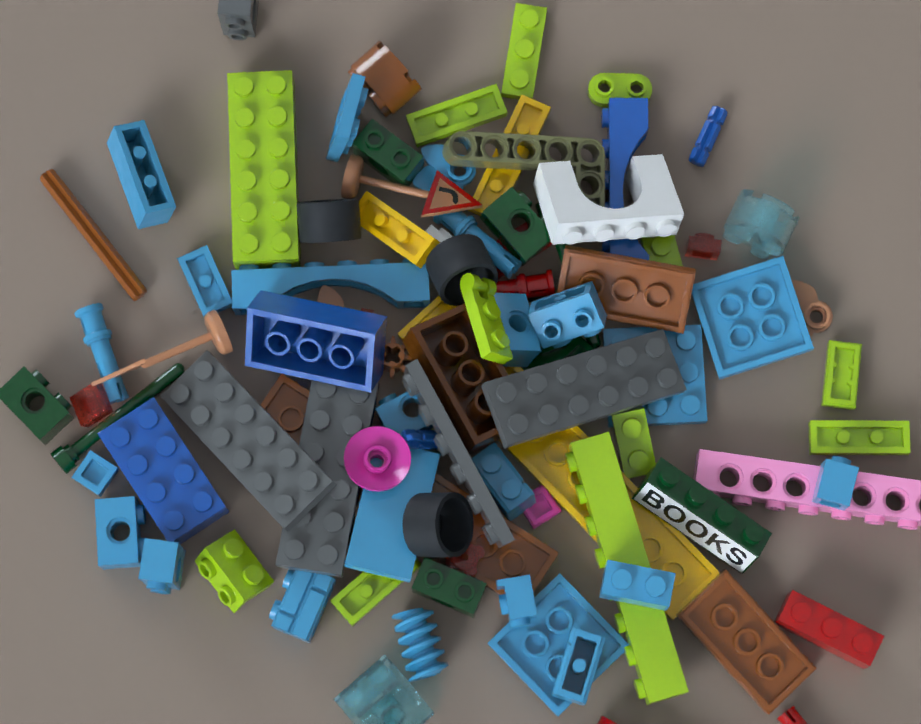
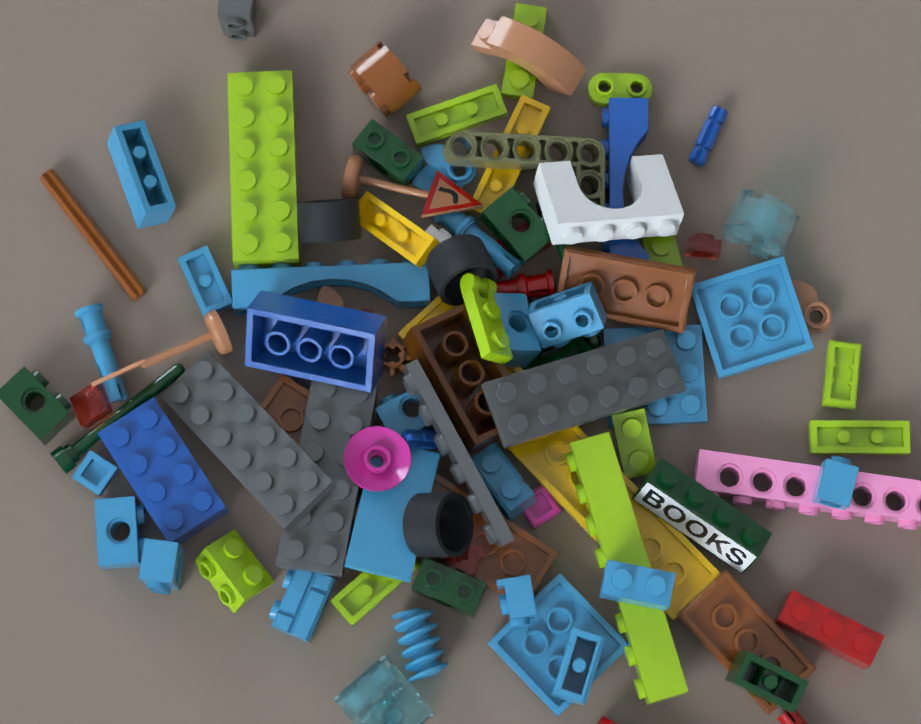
dark azure plate [326,73,368,162] -> none
none -> nougat arch [471,16,586,96]
none -> dark green brick [725,650,809,713]

